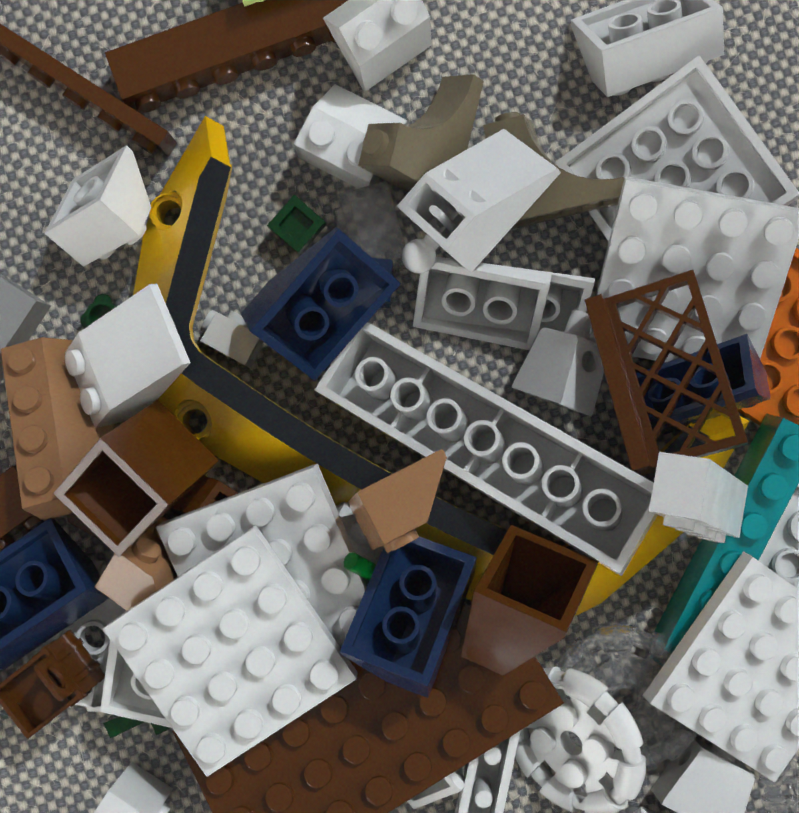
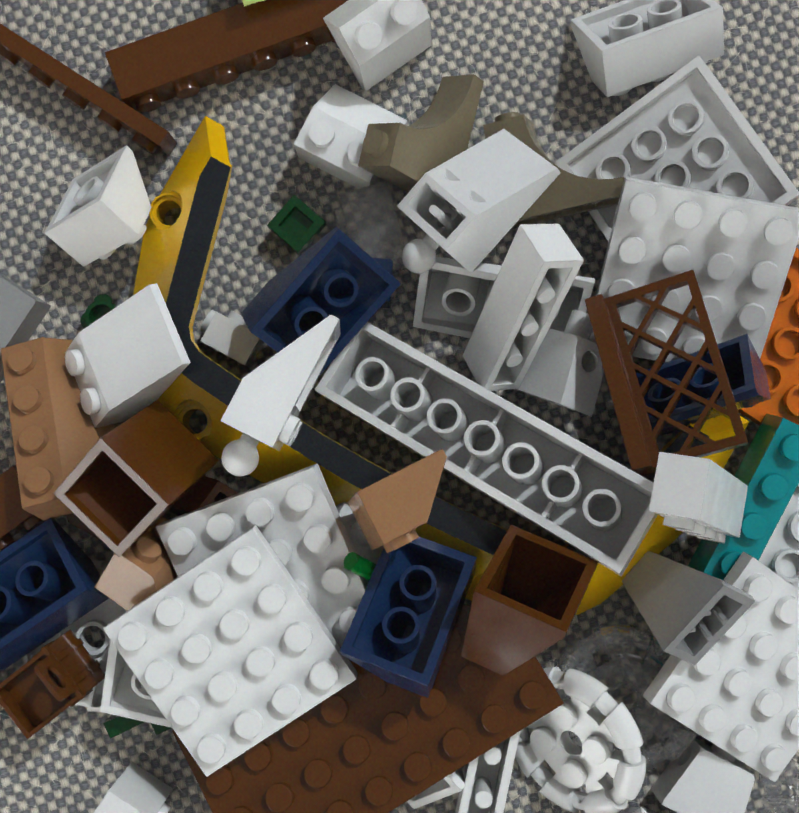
none -> white slope [220,315,341,476]
none -> white brick [463,224,584,391]
none -> light grey slope [622,551,755,665]

